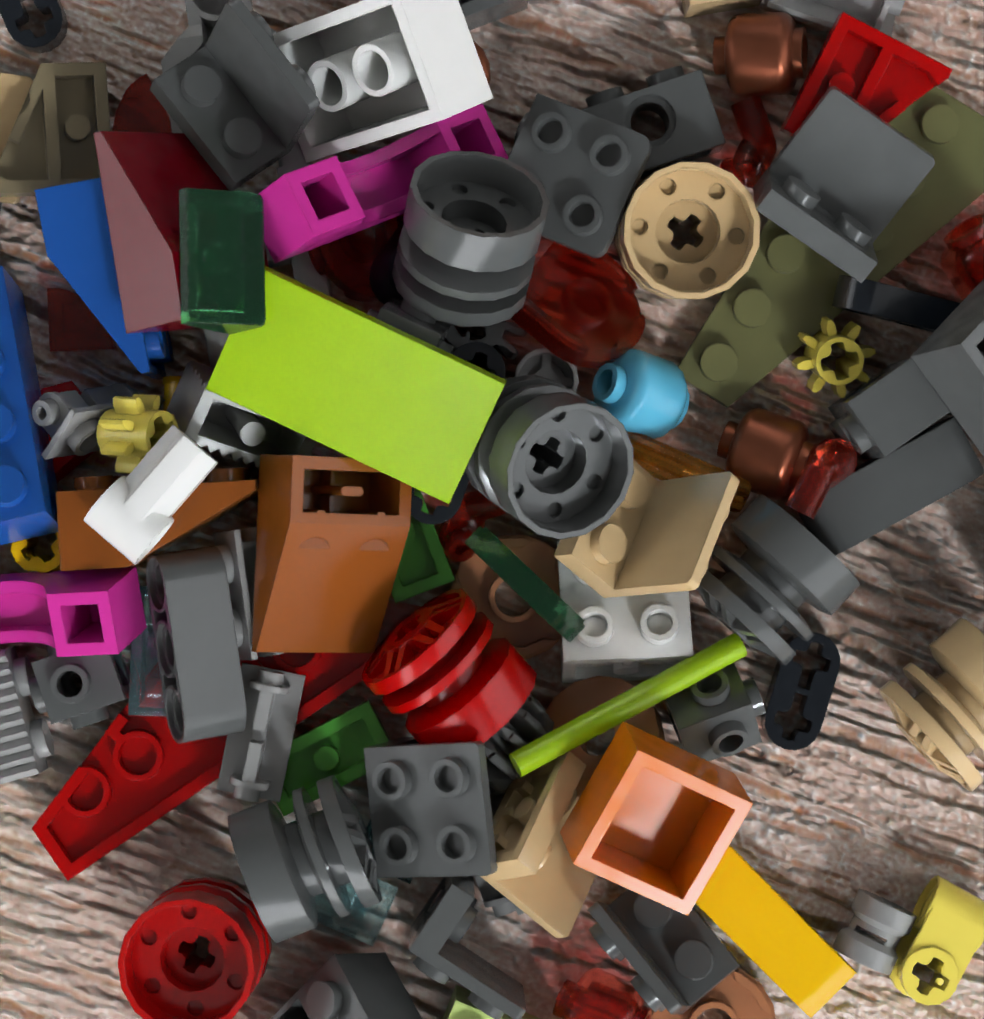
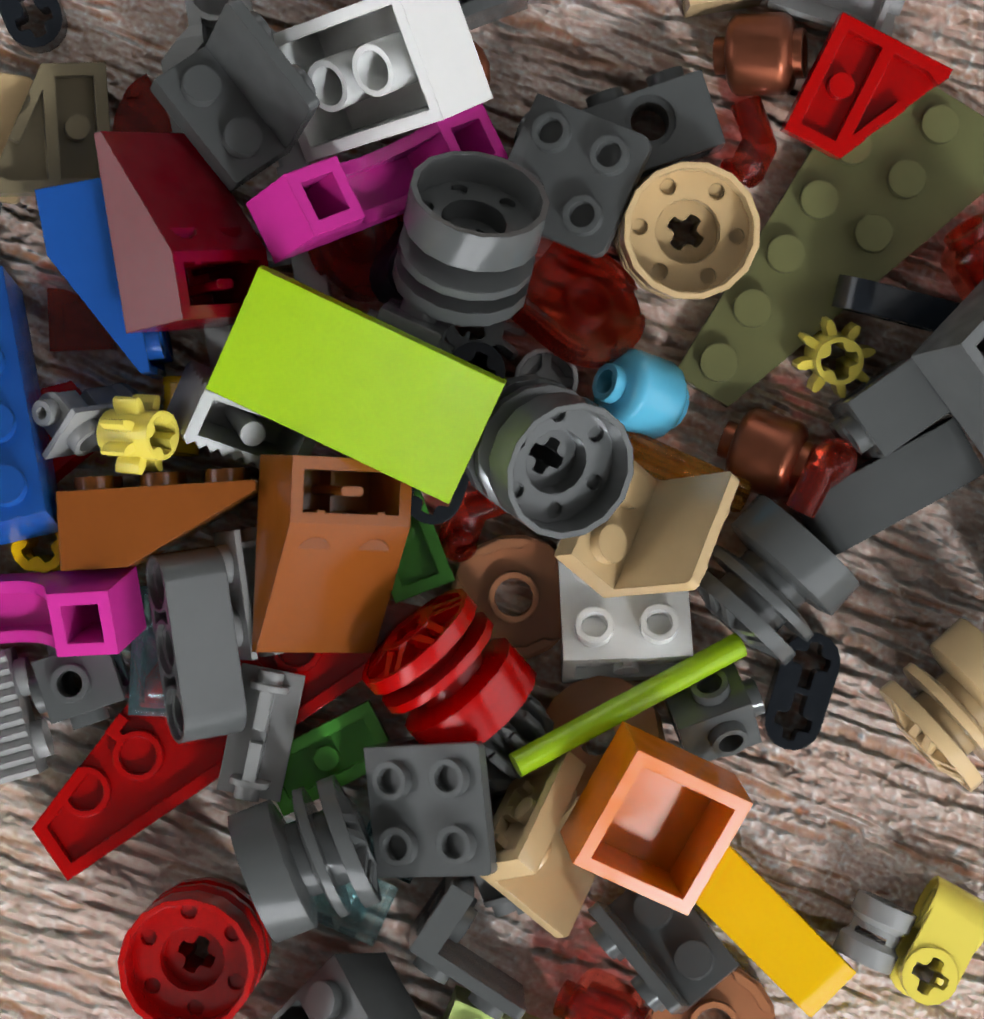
white piece [84,425,218,565] -> none
clear green slope [179,188,266,335] -> none
clear green tile [464,526,585,642] -> none
dark grey bracket [753,86,935,283] -> none

